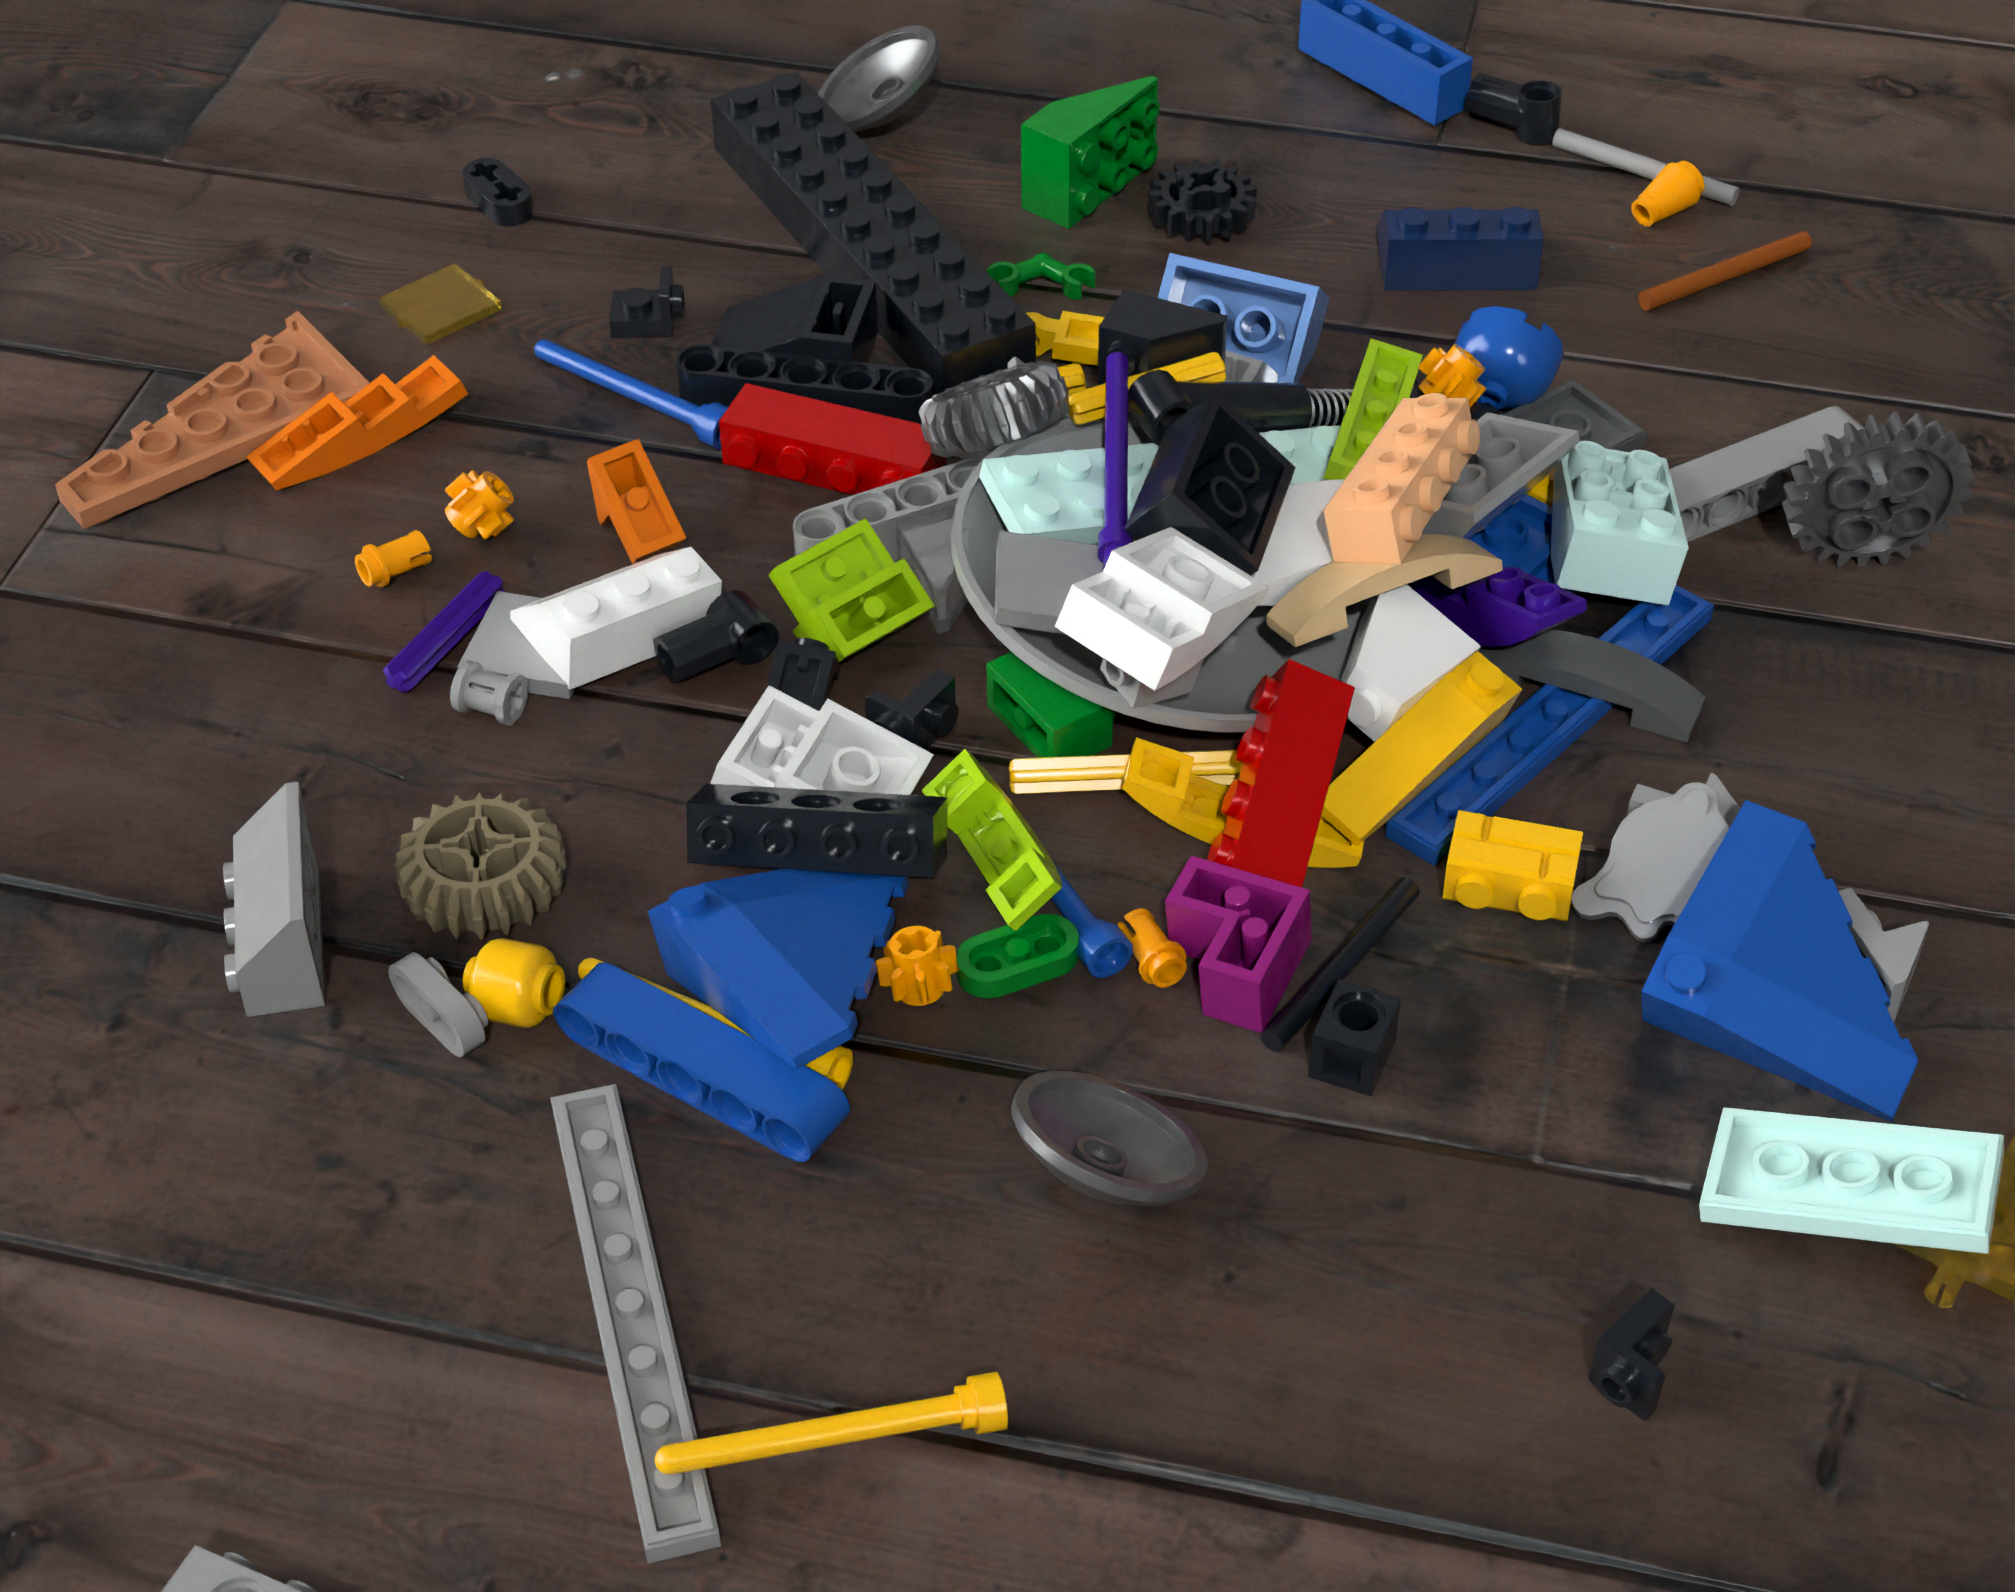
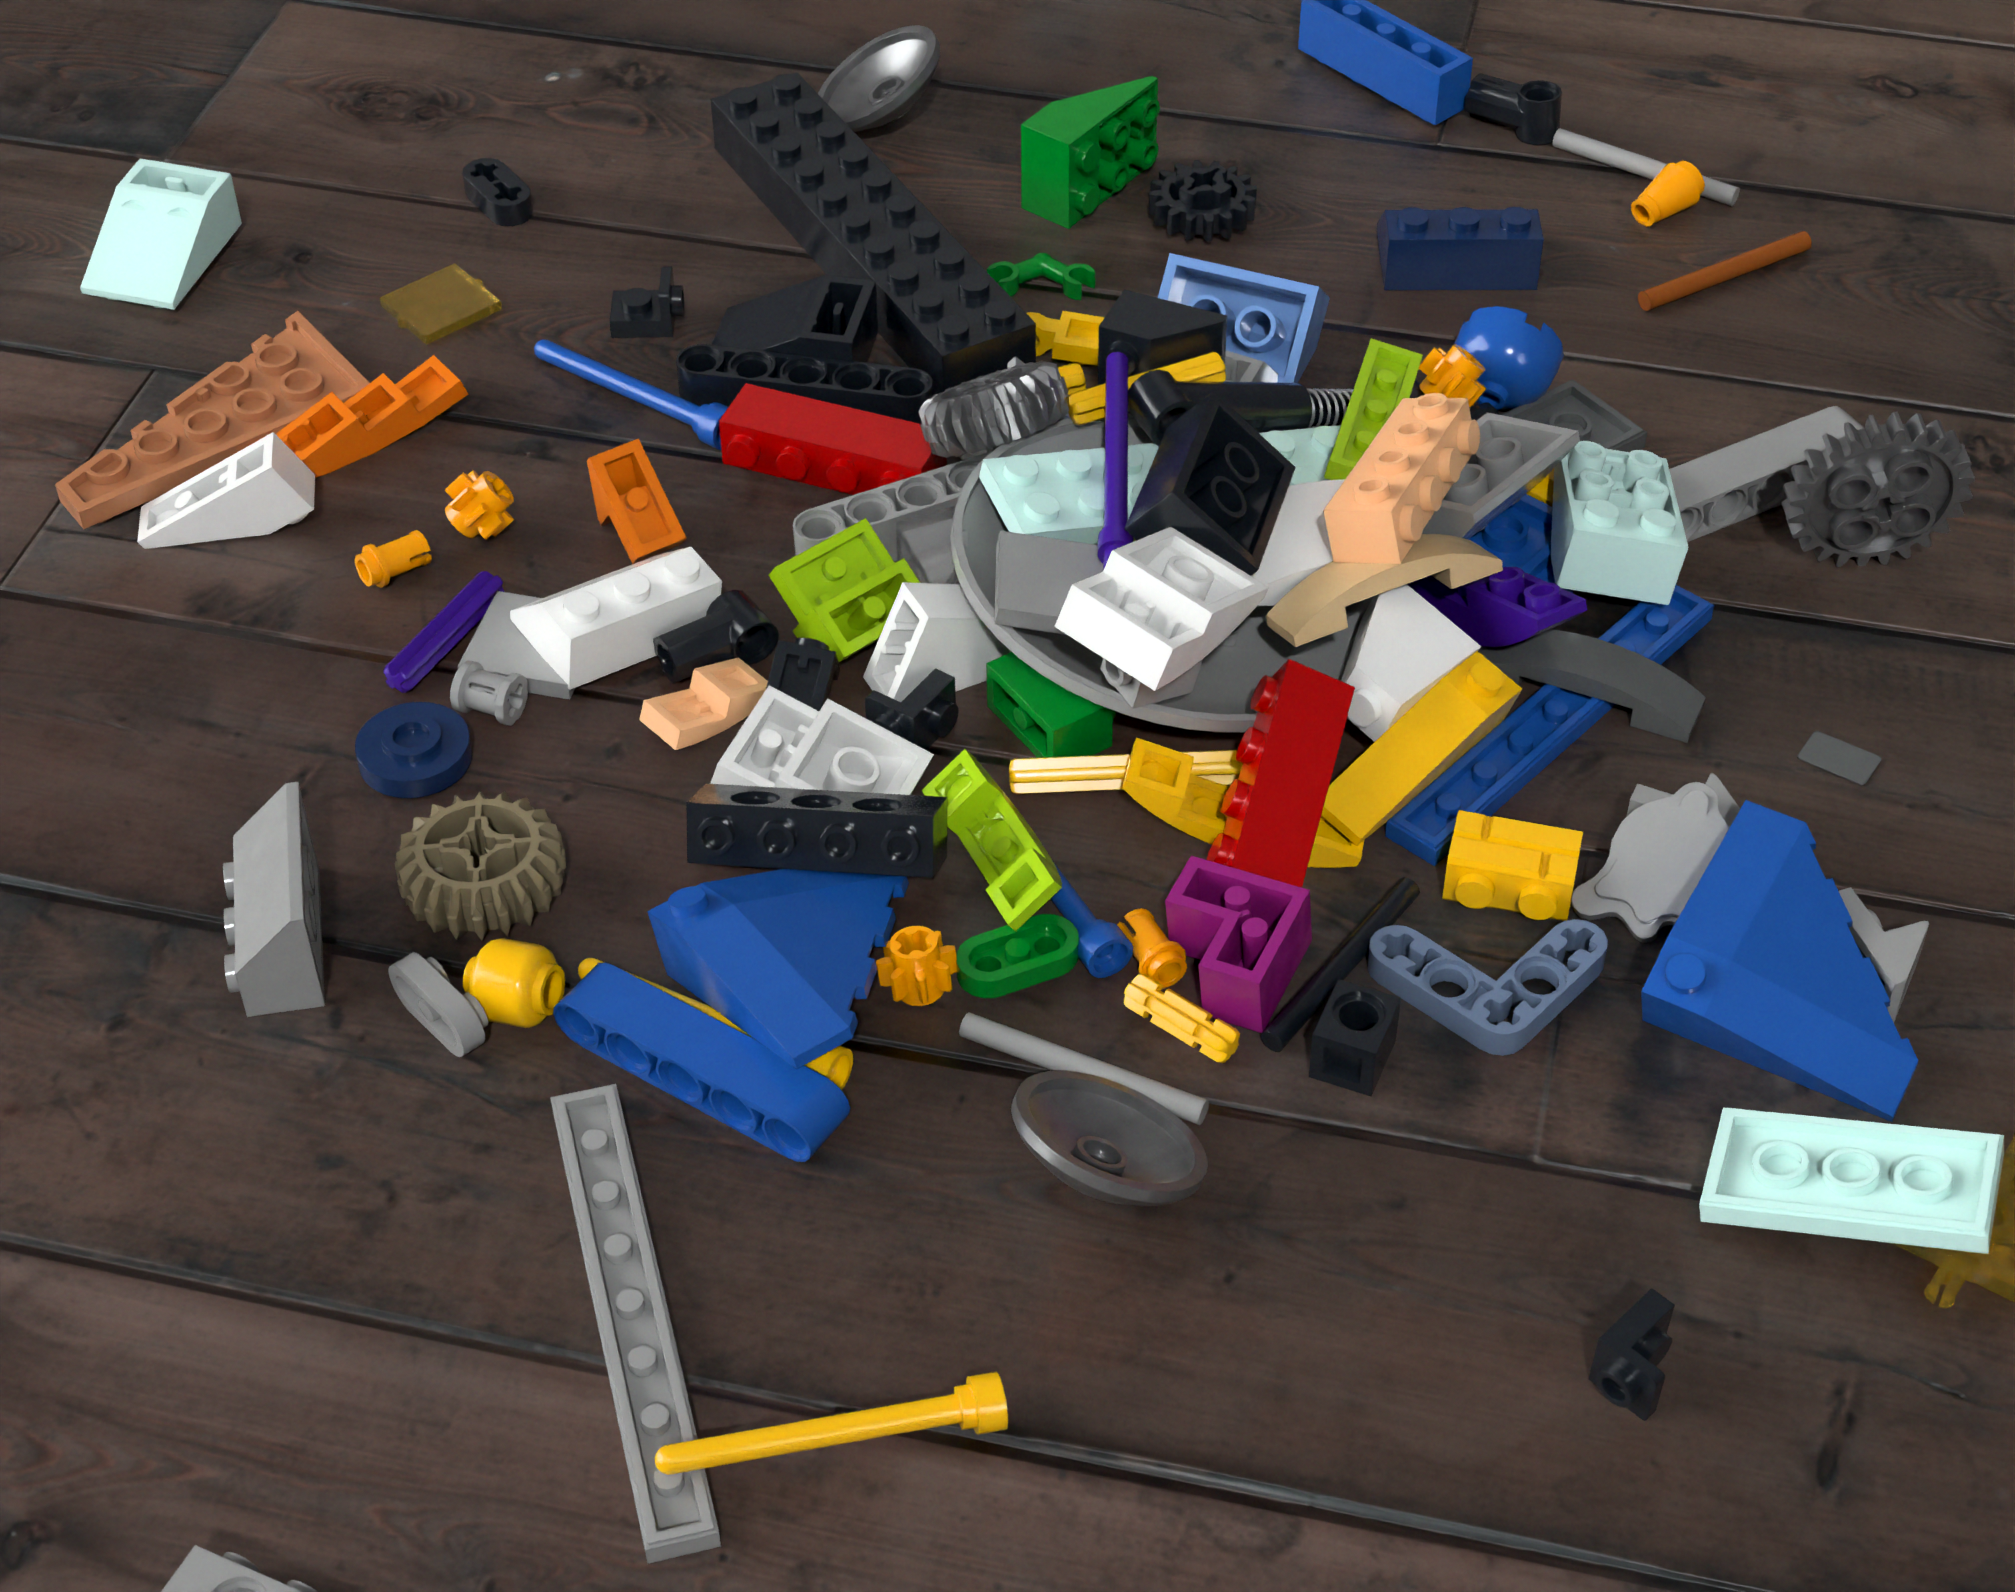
none -> light aqua slope [80,158,242,310]
none -> white slope [137,432,315,549]
none -> dark blue piece [355,702,473,798]
none -> light nougat slope [639,657,768,750]
none -> white slope [863,582,1011,702]
none -> light grey bar [959,1012,1209,1125]
none -> yellow axle [1123,974,1240,1063]
none -> sand blue beam [1367,919,1608,1056]
none -> dark grey sticker [1797,731,1882,785]

